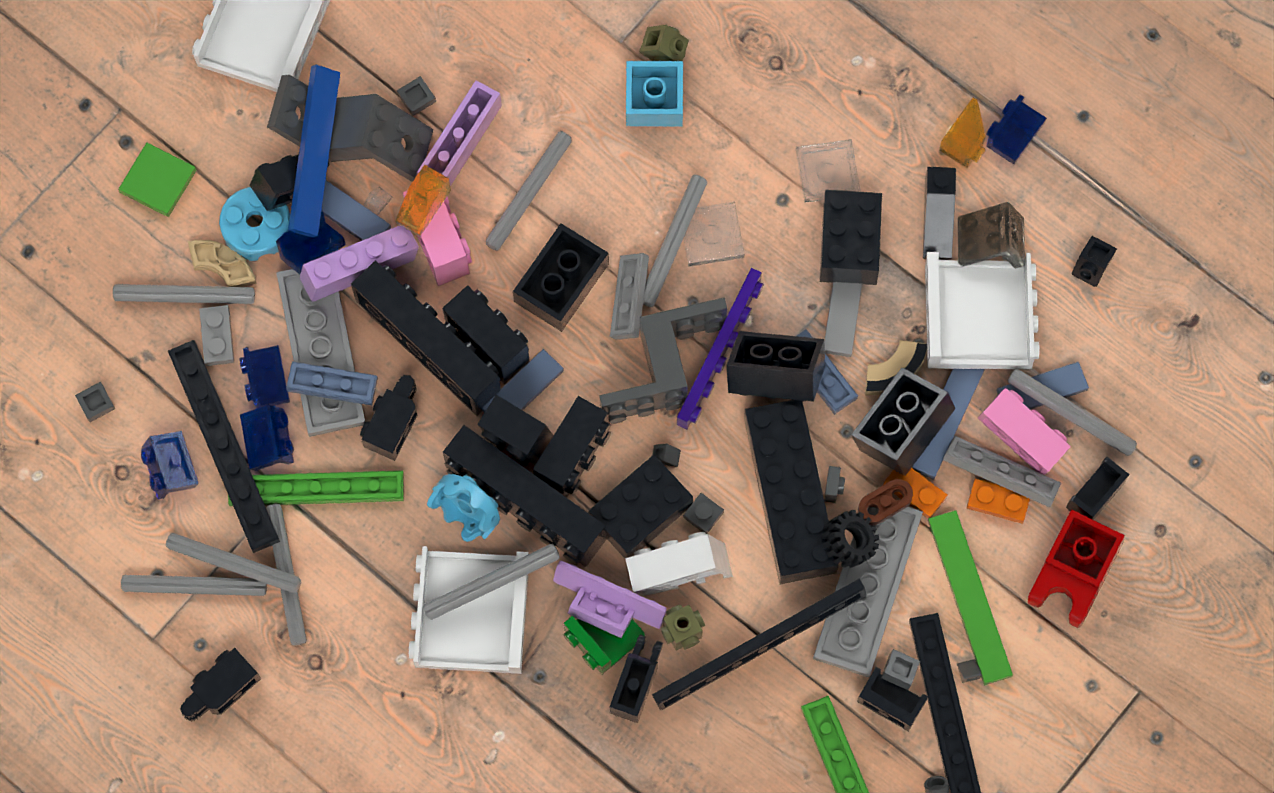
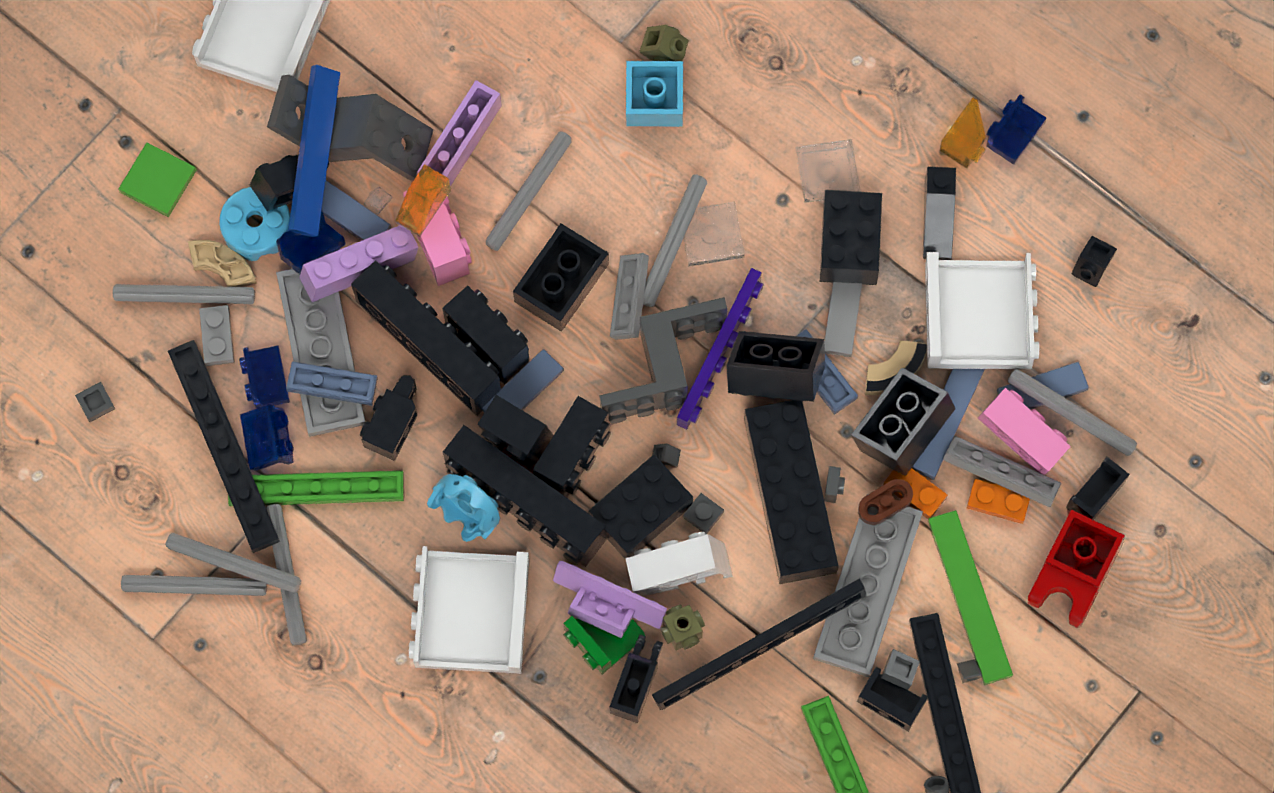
clear blue bracket [141,431,199,499] -> none
black hinge [180,648,261,722] -> none
dark grey plate [397,76,436,116] -> none
light grey axle [423,544,560,620] -> none
black tyre [822,510,879,568] -> none
clear smoke bracket [958,201,1025,269] -> none

